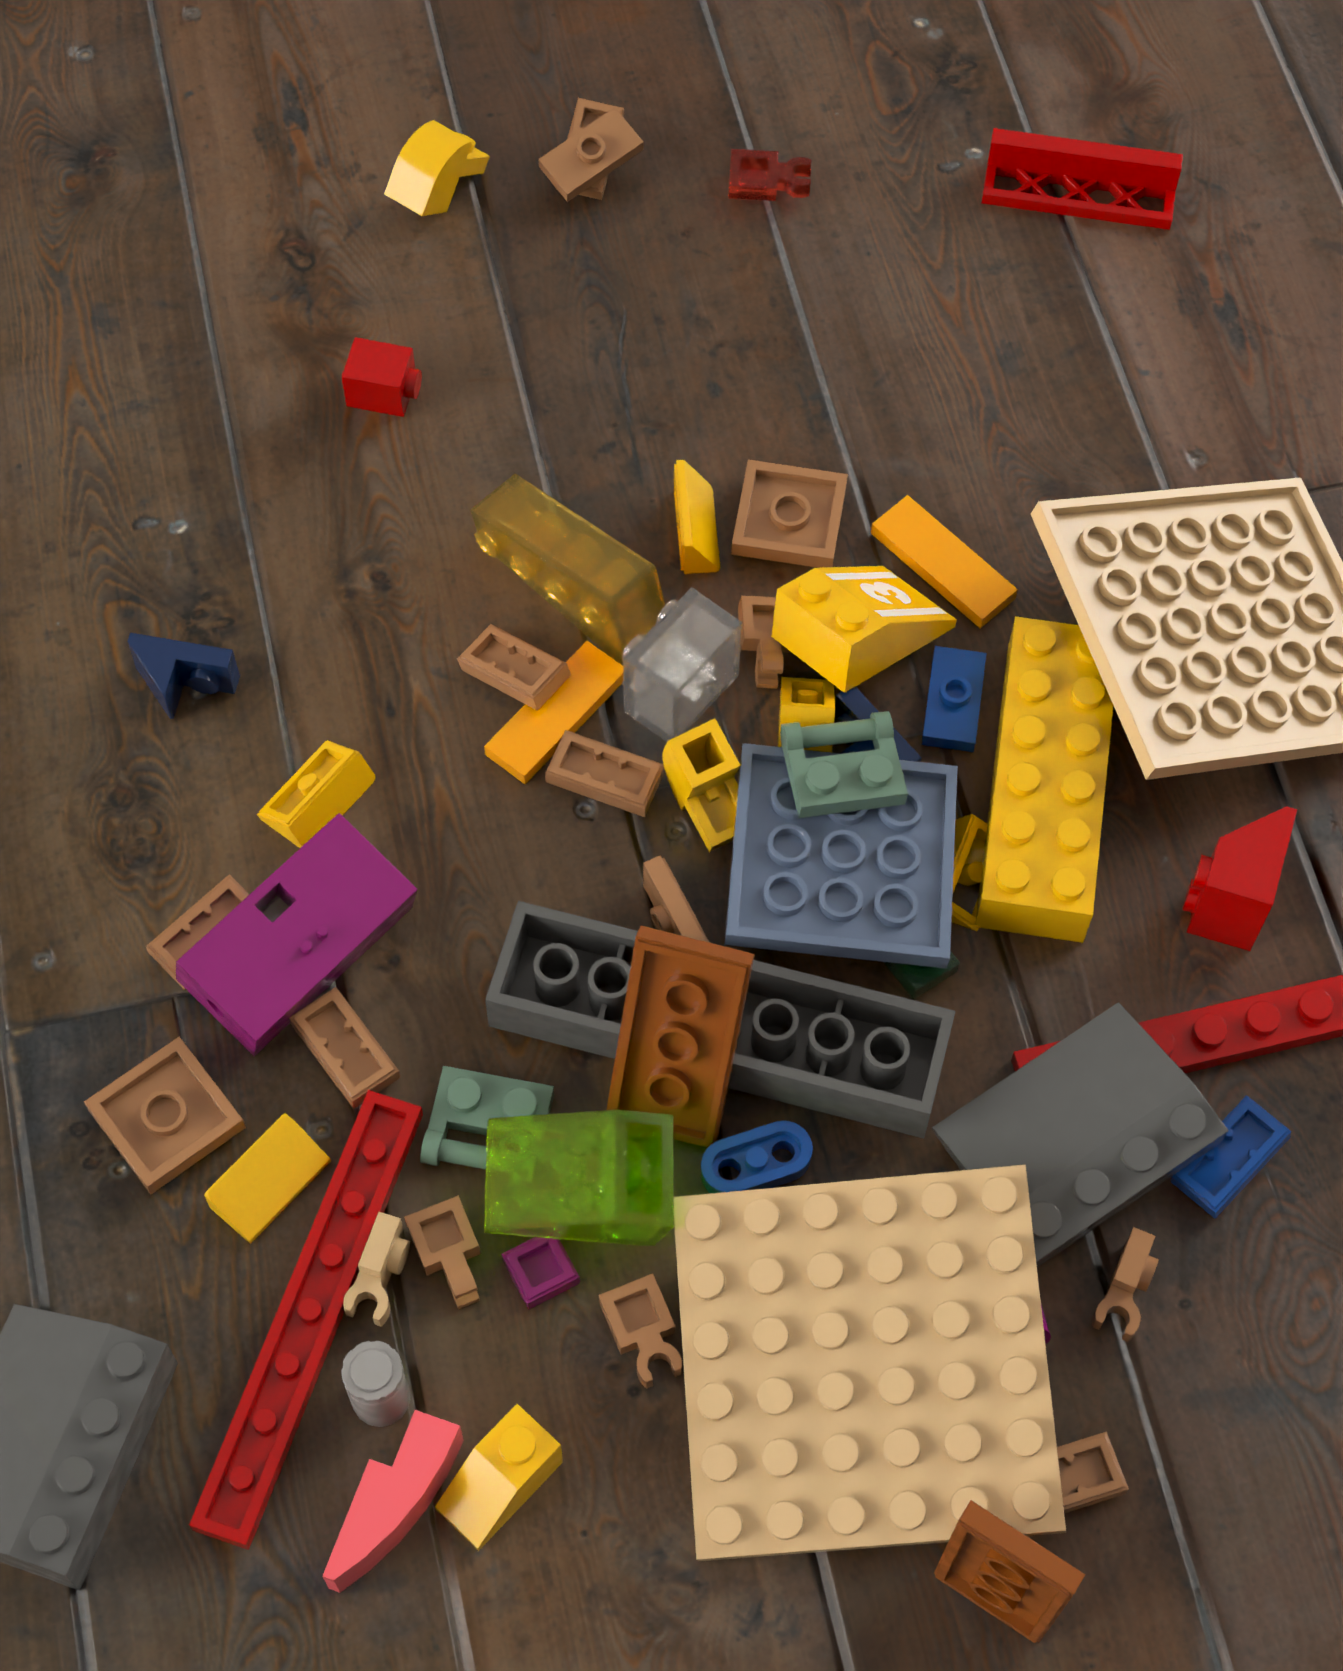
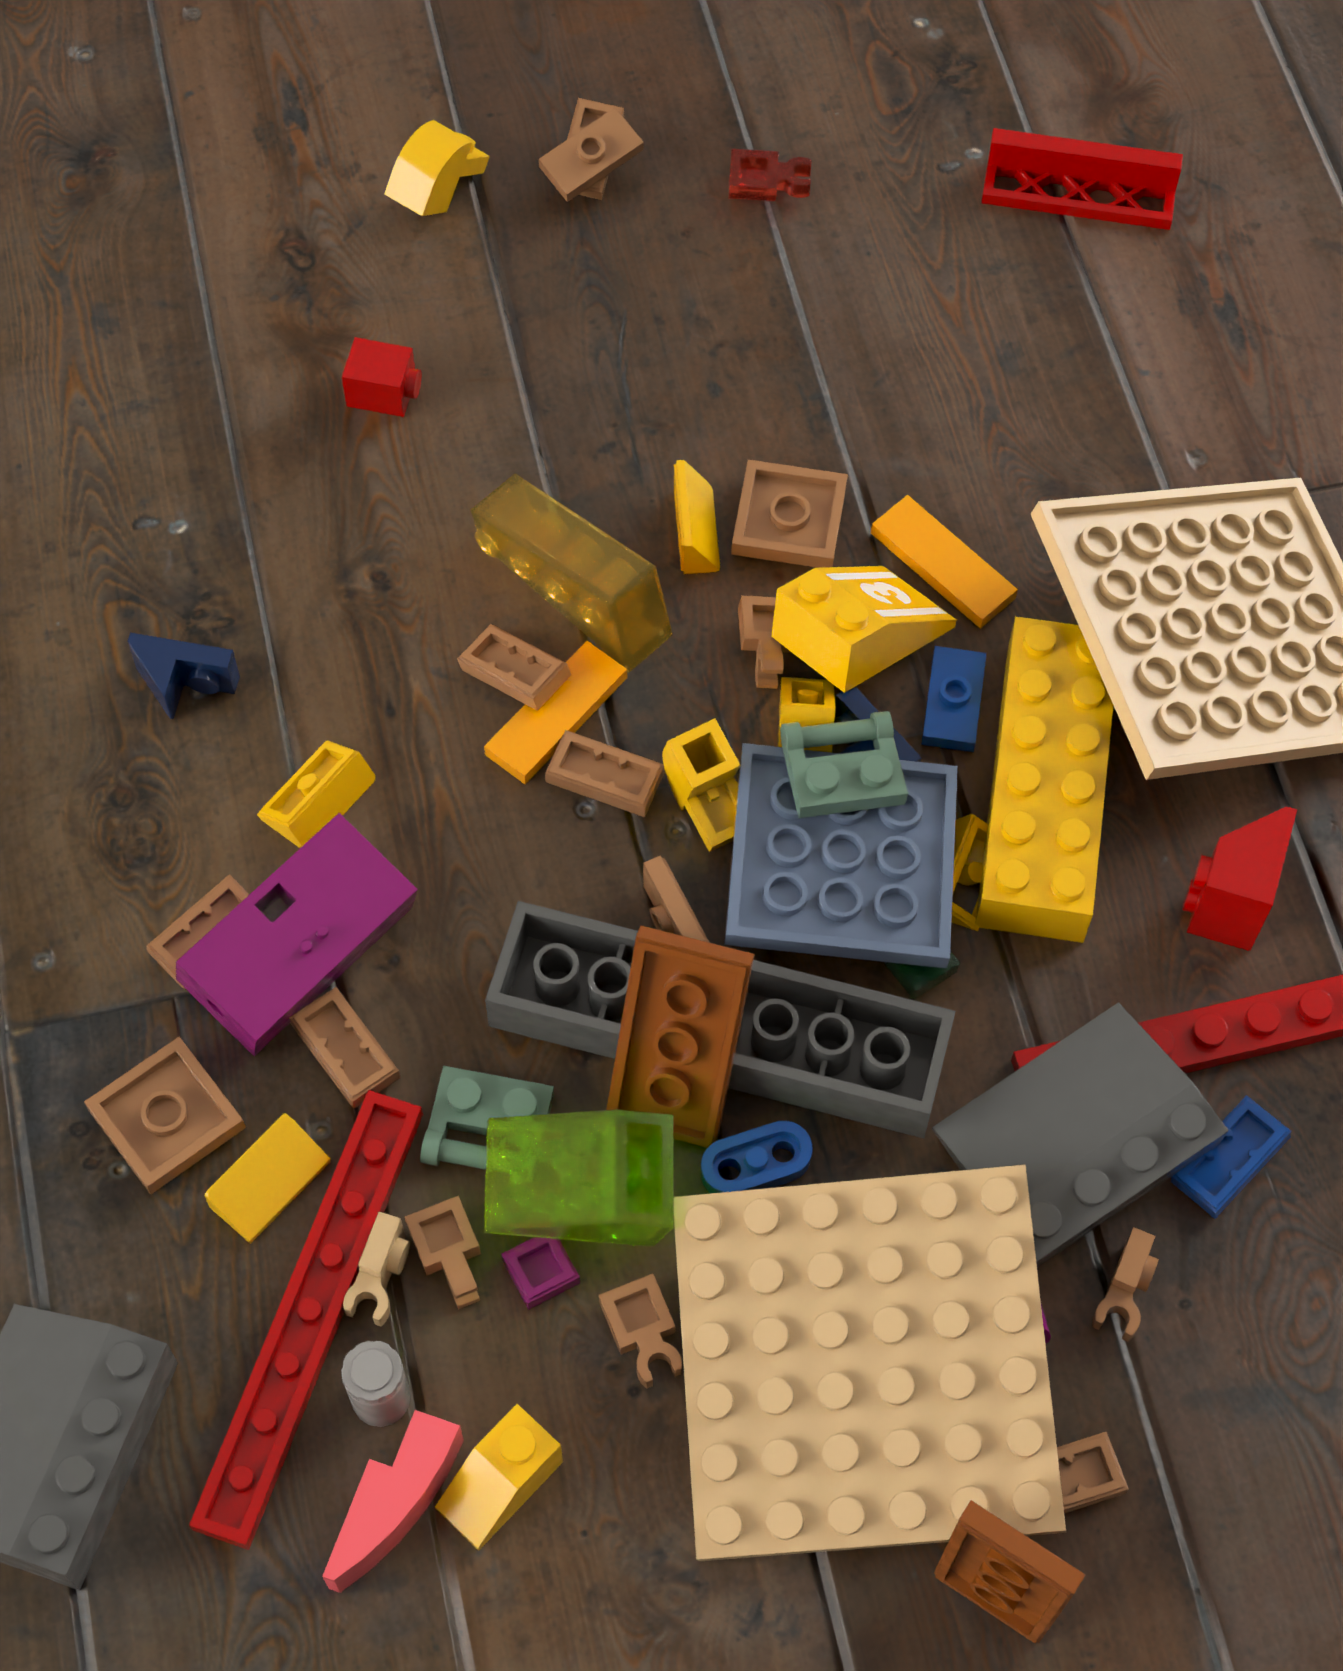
clear brick [622,587,742,742] -> none

